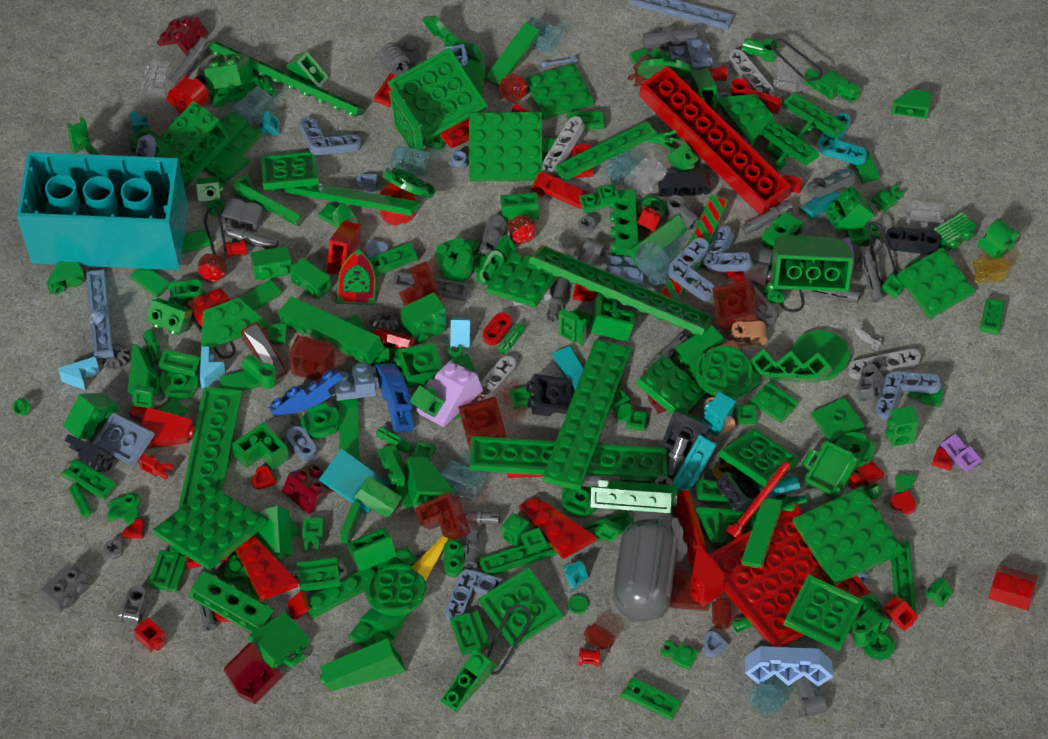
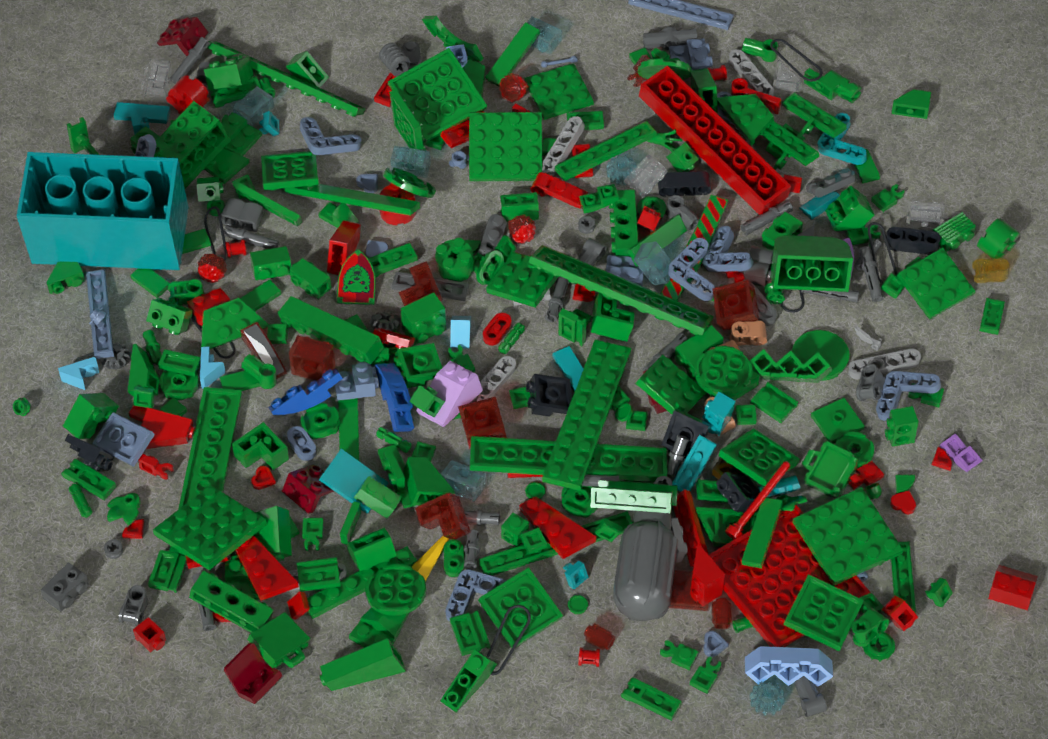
none -> teal tile [114,102,170,124]
none -> green piece [525,482,545,499]
none -> green plate [689,656,721,694]

